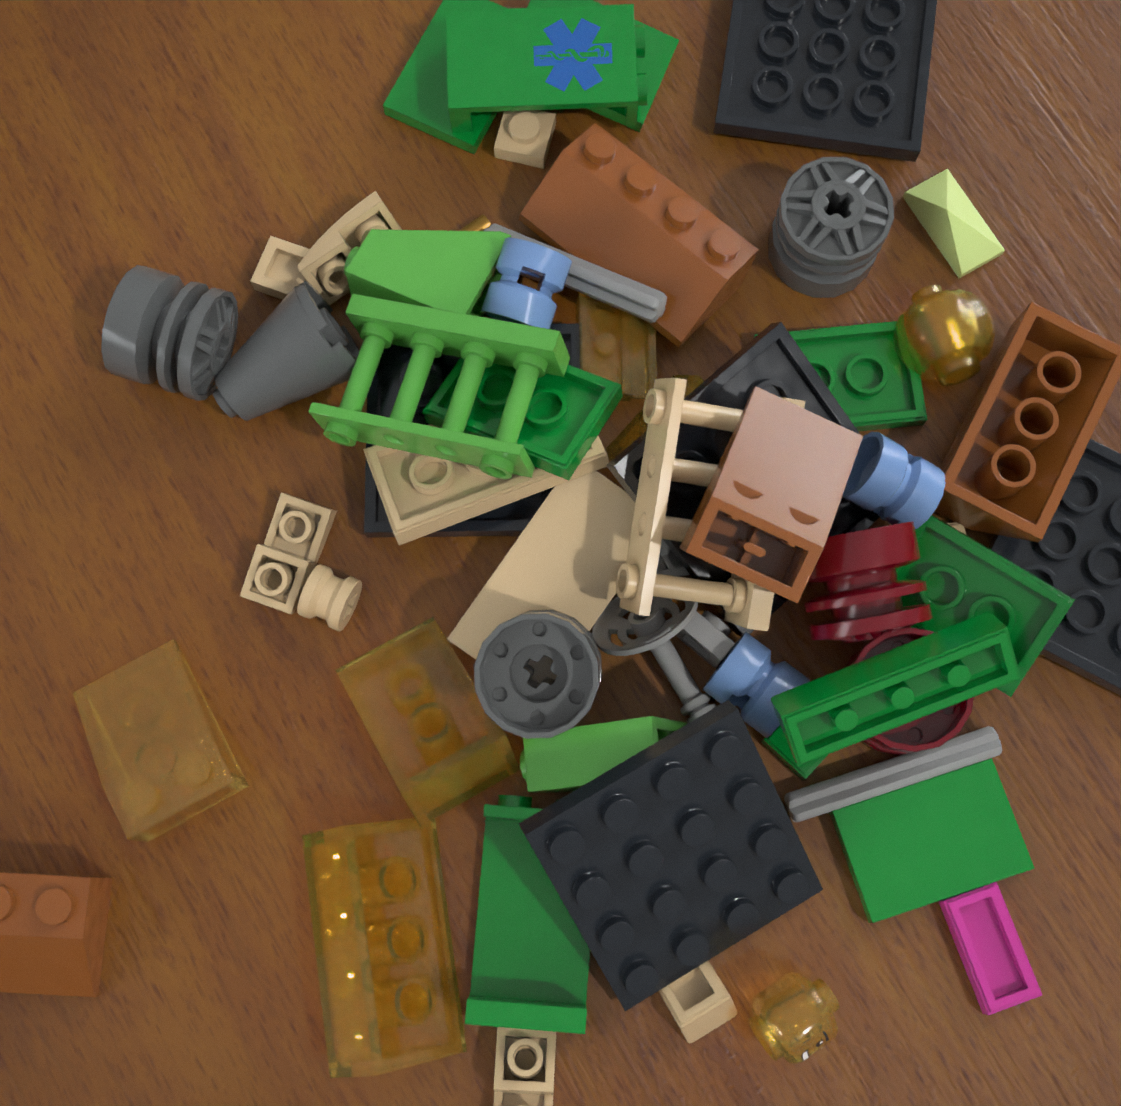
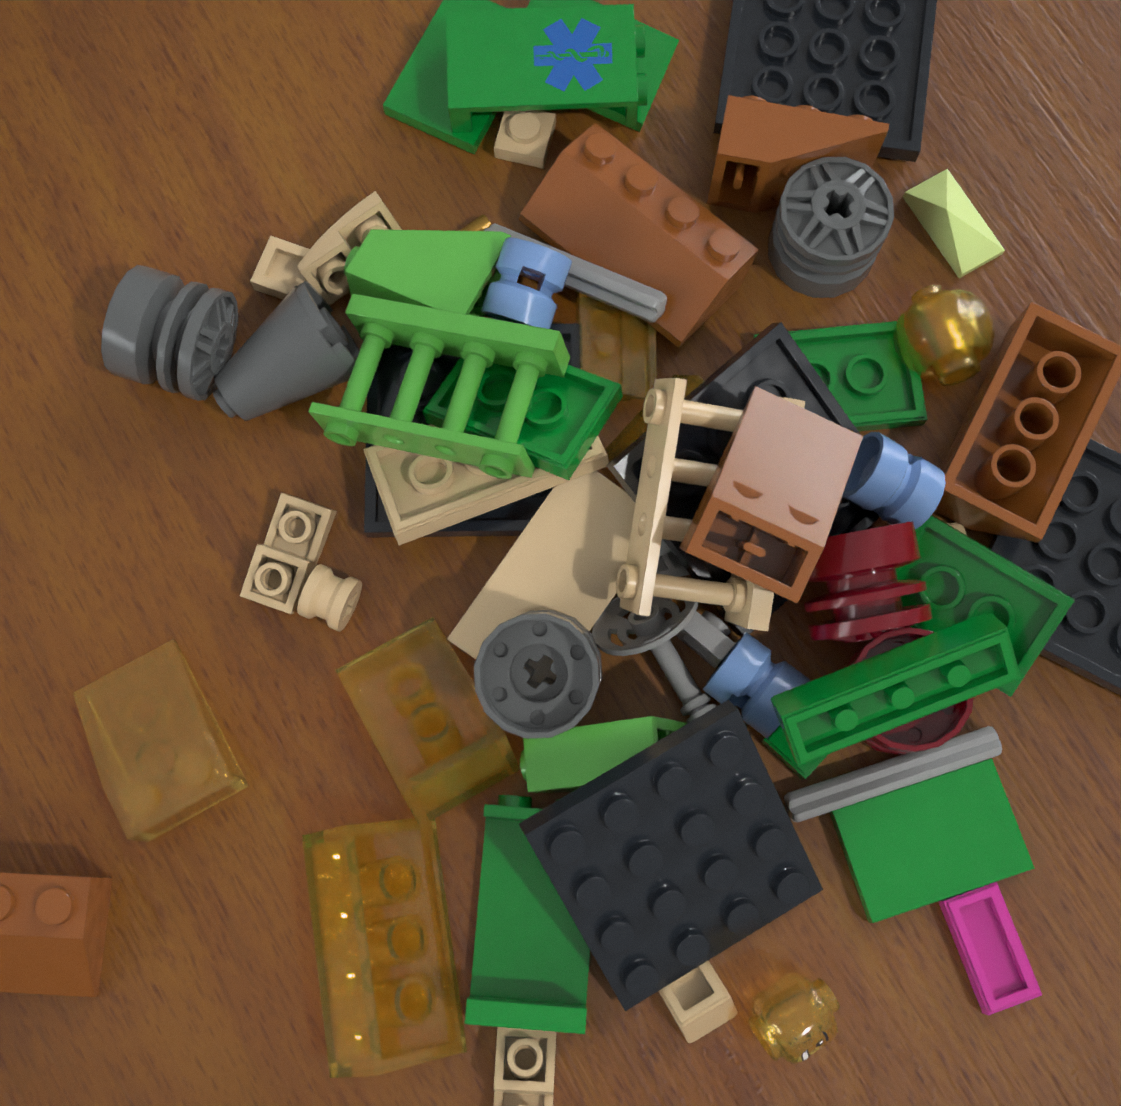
none -> dark orange slope [706,95,889,213]

